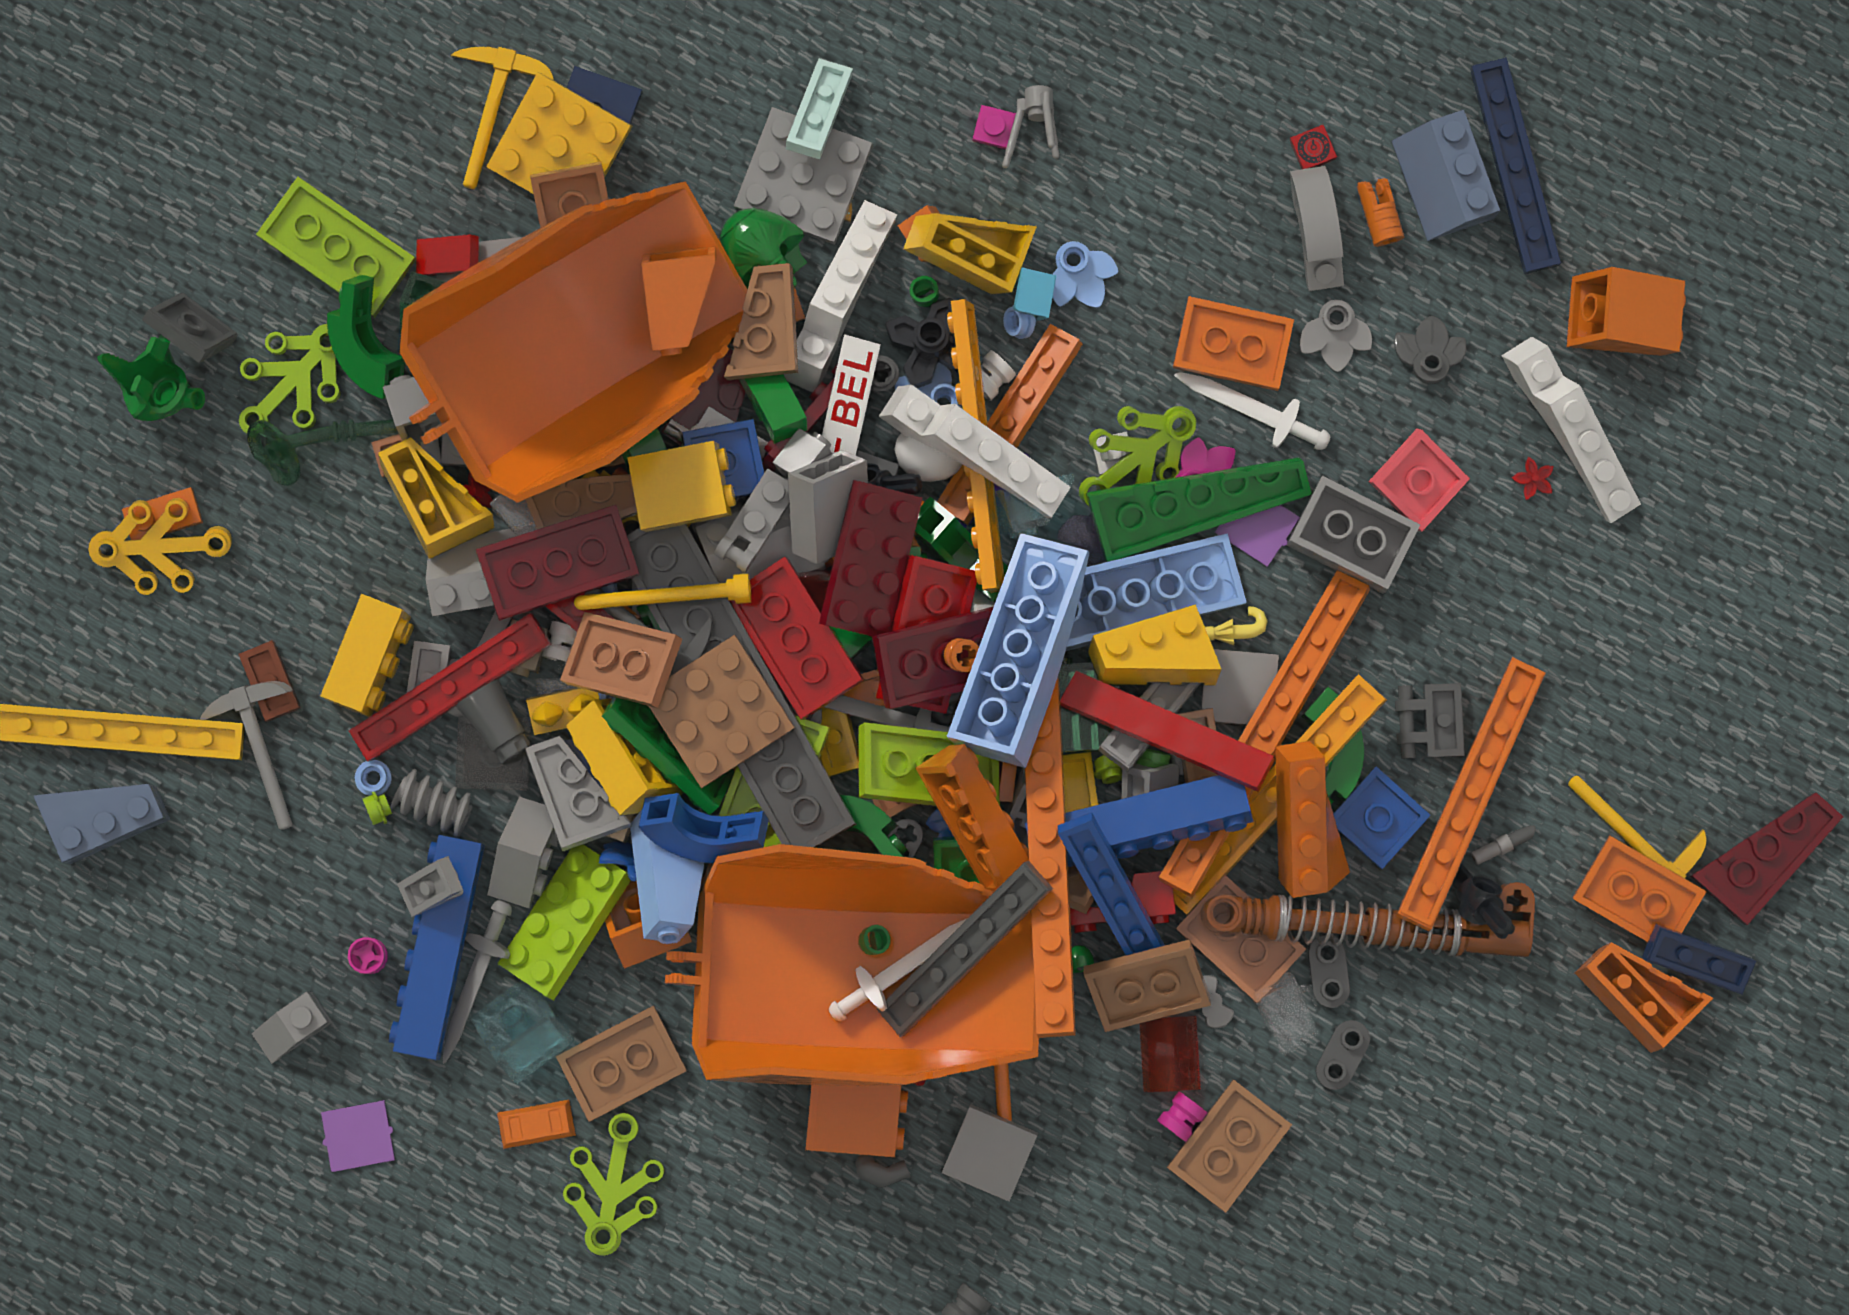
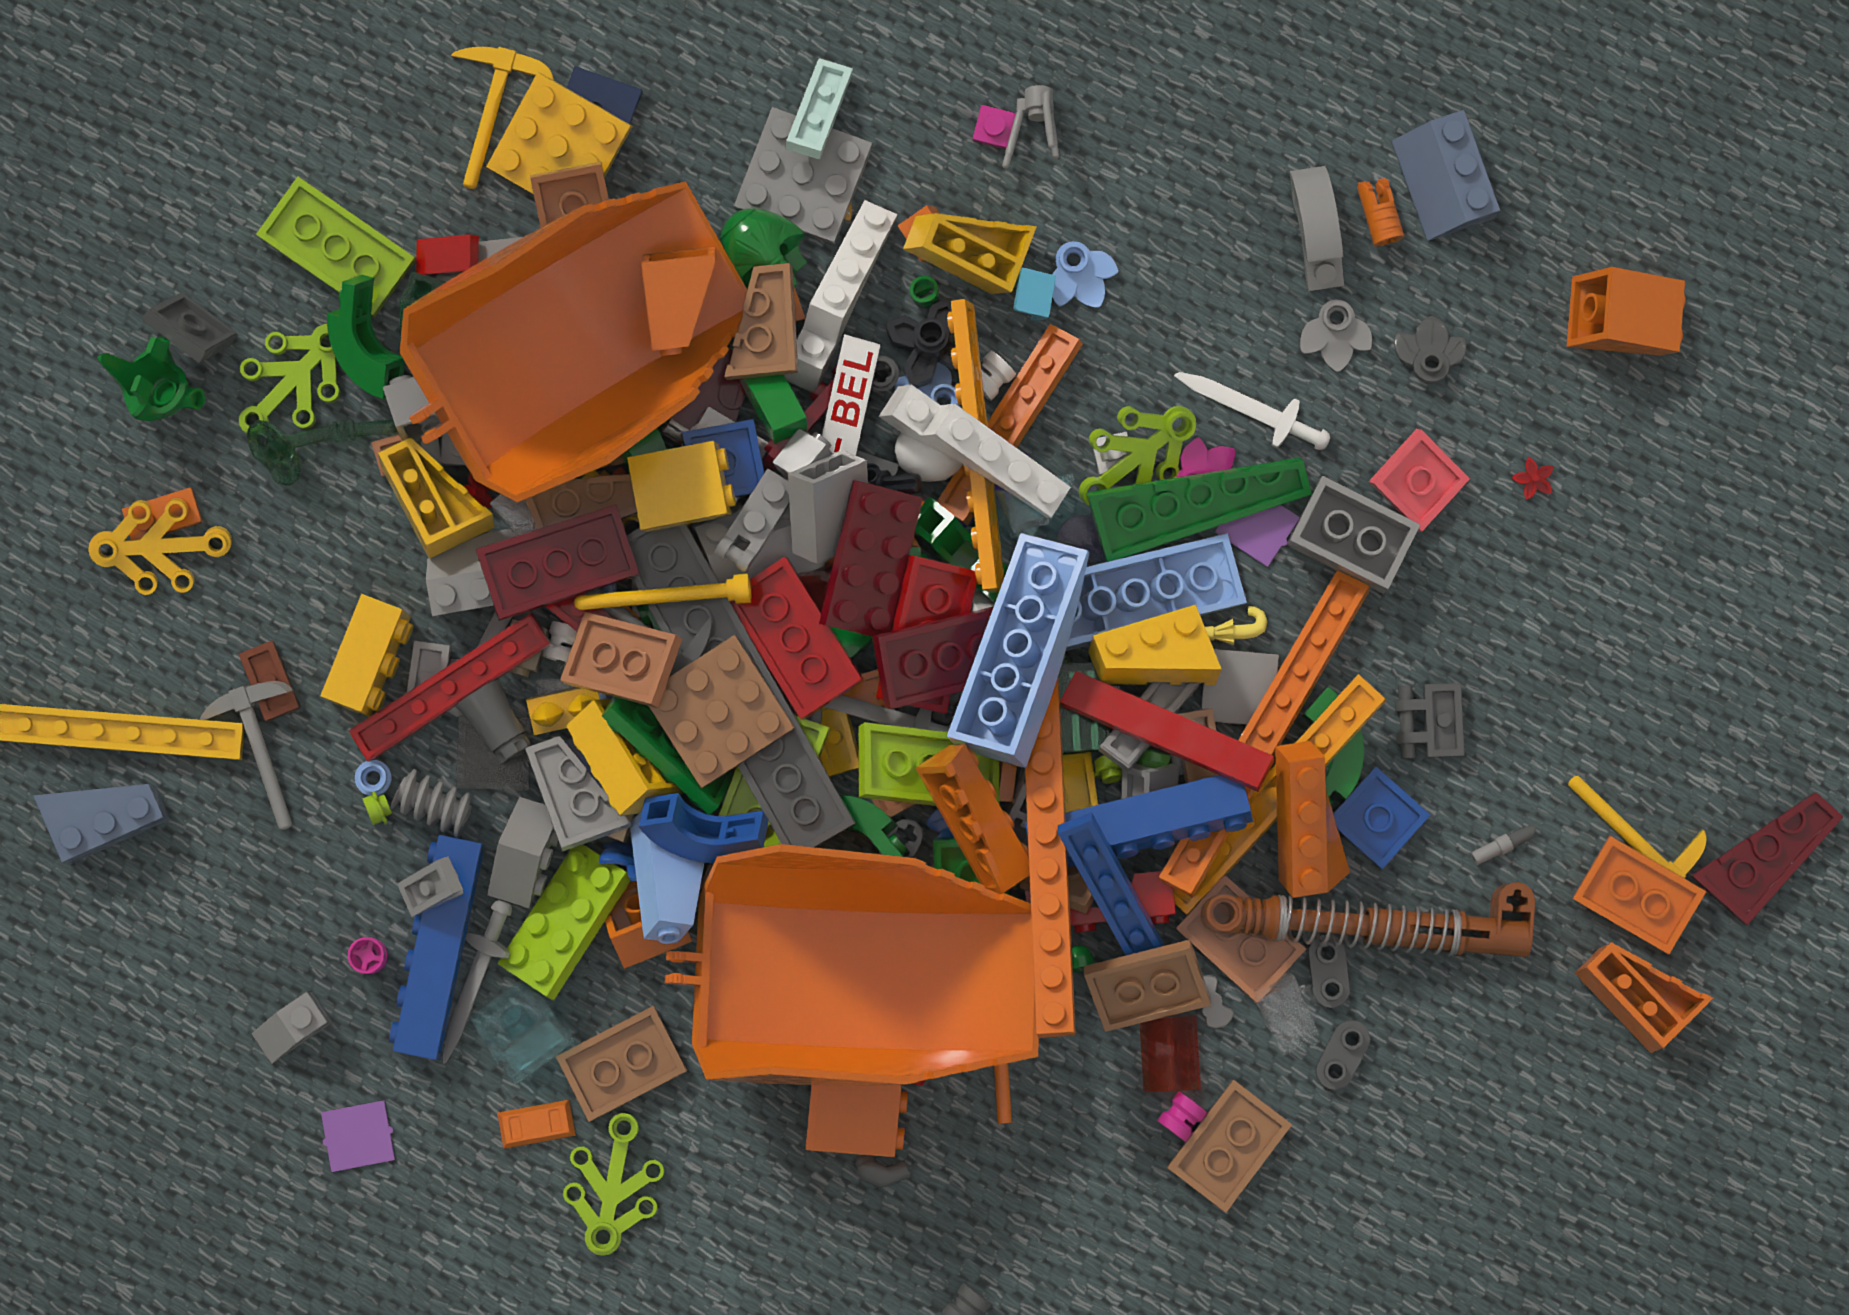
white sword [829,918,968,1021] -> none
green hinge [858,925,890,955] -> none
dark grey tile [877,861,1053,1037] -> none
light grey tile [942,1104,1038,1201] -> none
orange bush [944,638,979,672] -> none
light blue plate [1003,305,1036,339] -> none
orange plate [1173,296,1294,391] -> none
red tile [1290,125,1337,169] -> none
orange tile [1396,657,1545,931] -> none
black axle [1452,863,1515,939] -> none
dark blue plate [1470,57,1561,274] -> none
white arch [1502,337,1641,523] -> none
dark blue tile [1642,924,1756,995] -> none

